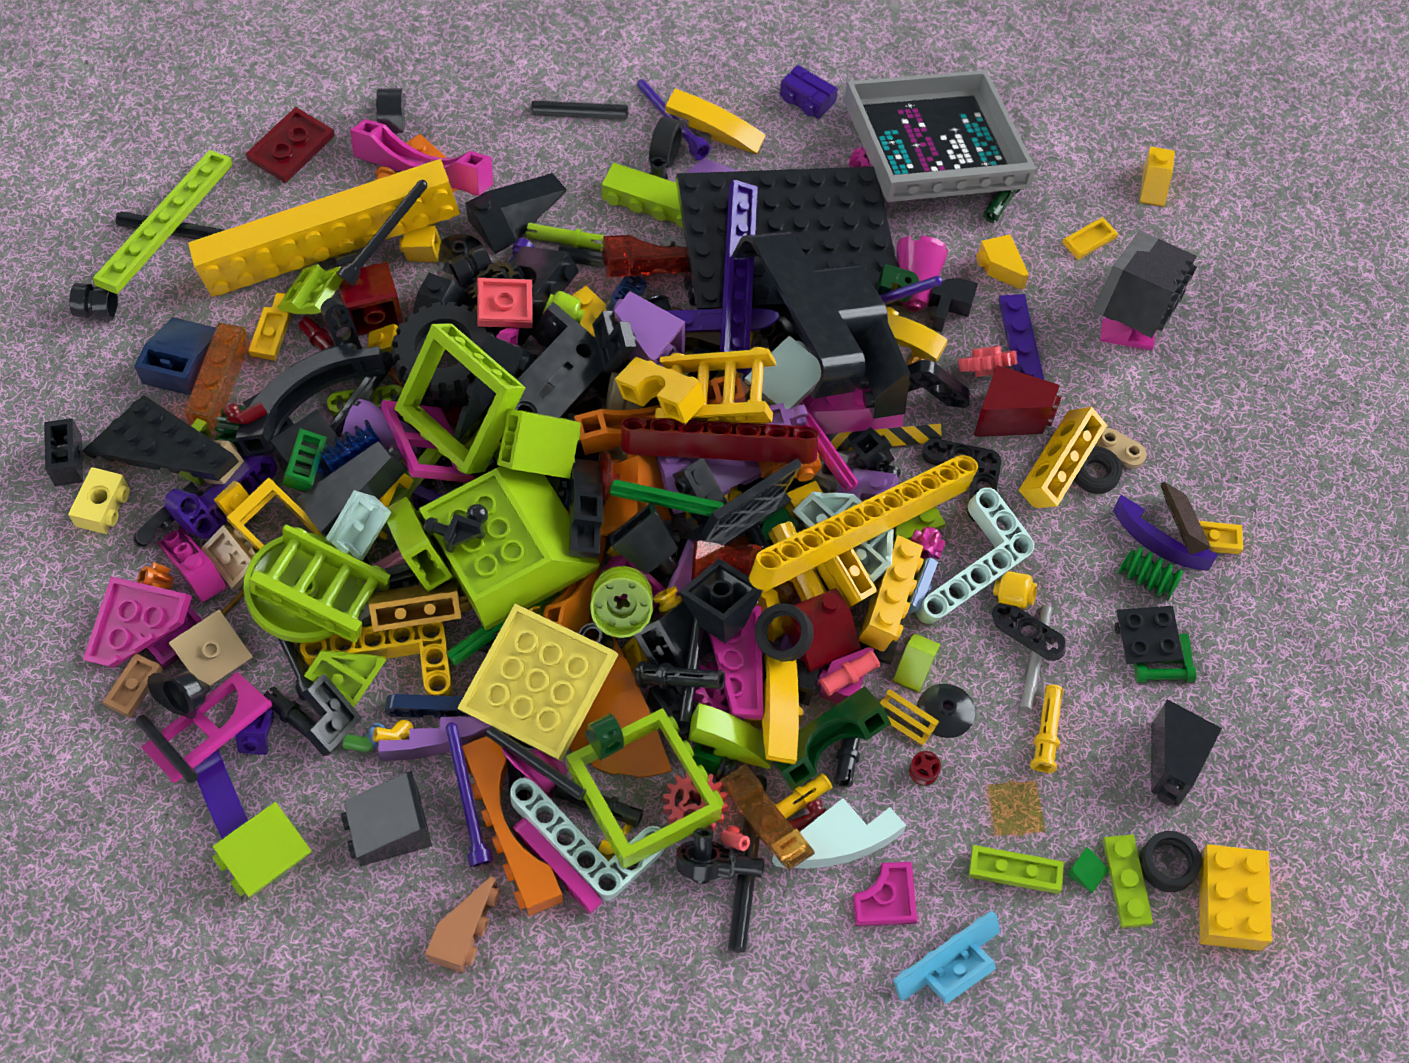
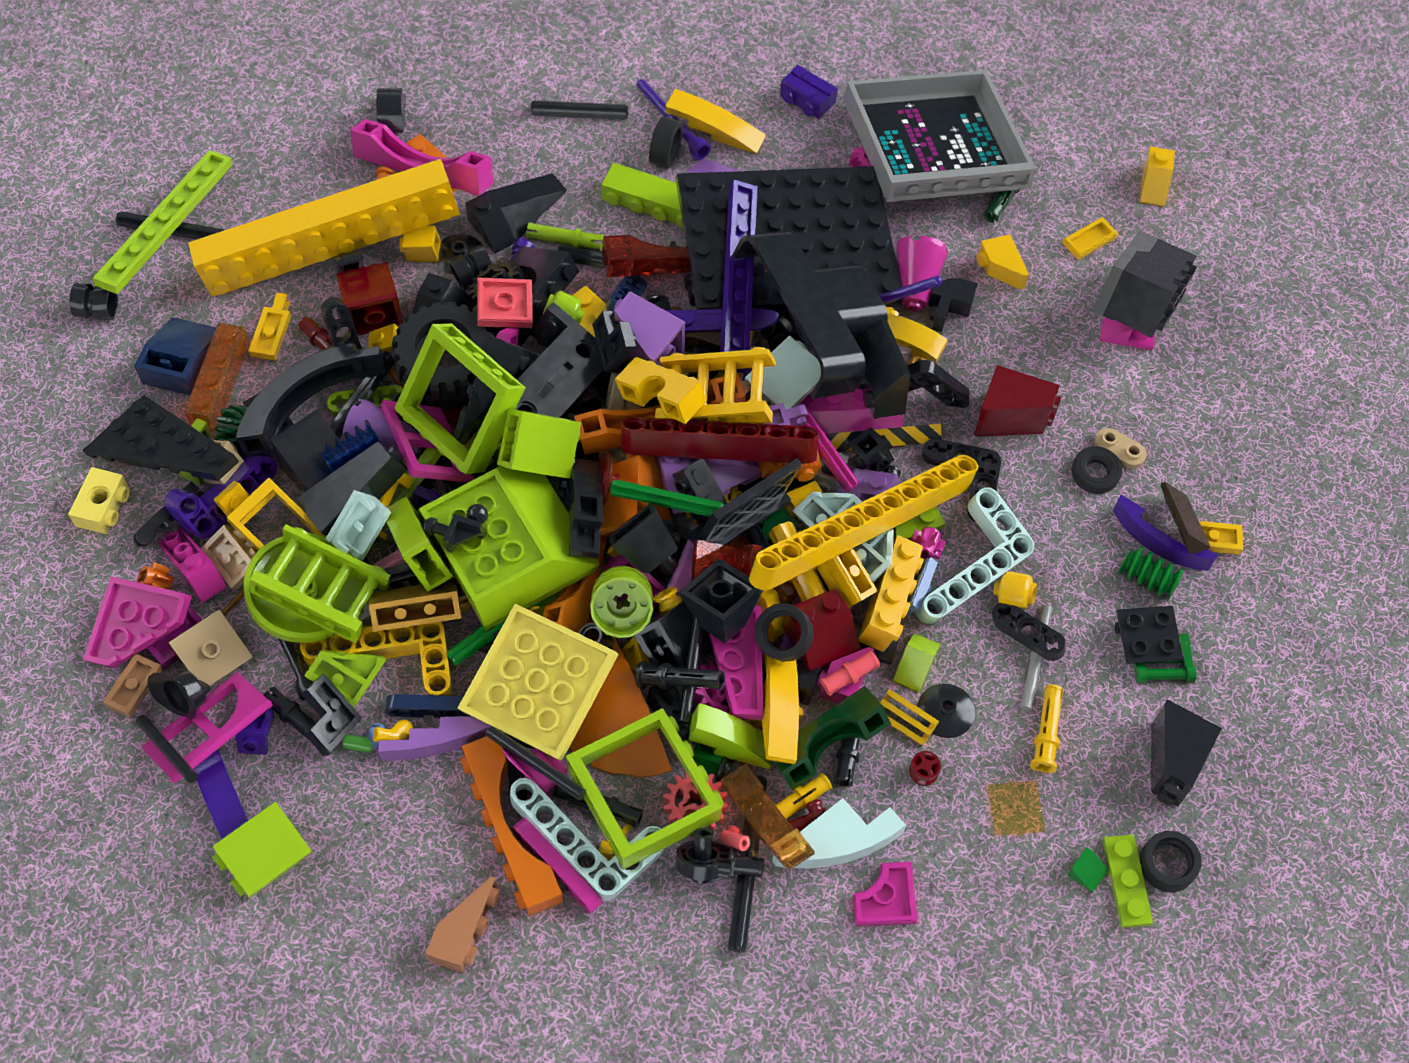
black brick [44,418,83,486] -> none
dark red arm [224,402,268,425] -> none
dark red plate [246,106,335,184] -> none
lime slope [278,264,344,314] -> none
green slope [282,428,327,492] -> none
black piece [337,180,428,287] -> none
slope [341,771,432,867] -> none
dark purple piece [446,722,494,867] -> none
dark green leg [585,713,624,761] -> none
black pin [649,156,668,180] -> none
dark green leg [876,264,919,302] -> none
medium azure bracket [894,911,1000,1004] -> none
coral gear [958,346,1018,377] -> none
lime plate [968,845,1064,894] -> none
dark purple plate [998,294,1044,380] -> none
yellow brick [1018,407,1107,508] -> none
yellow brick [1199,844,1272,951] -> none

